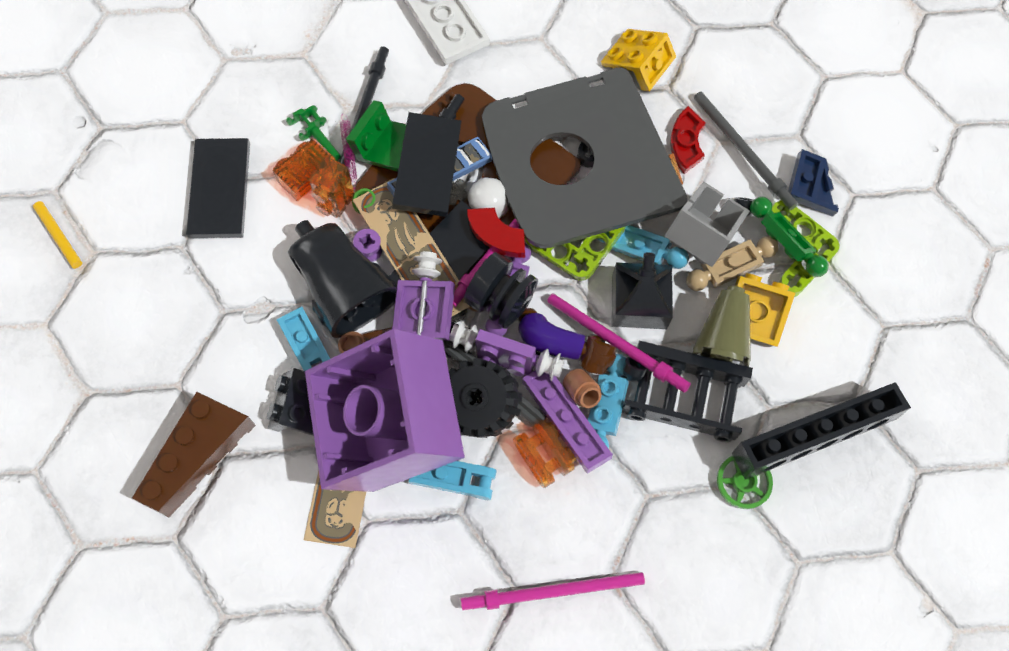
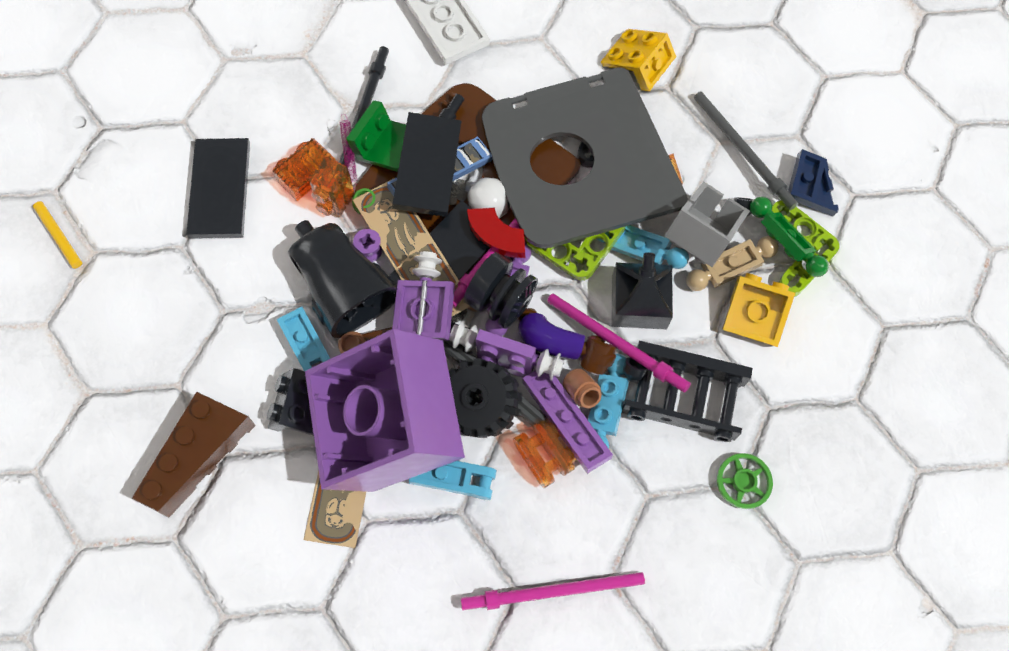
green piece [286,105,341,162] -> none
red tile [670,106,706,174] -> none
olive cone [693,286,751,367] -> none
black brick [732,382,911,480] -> none

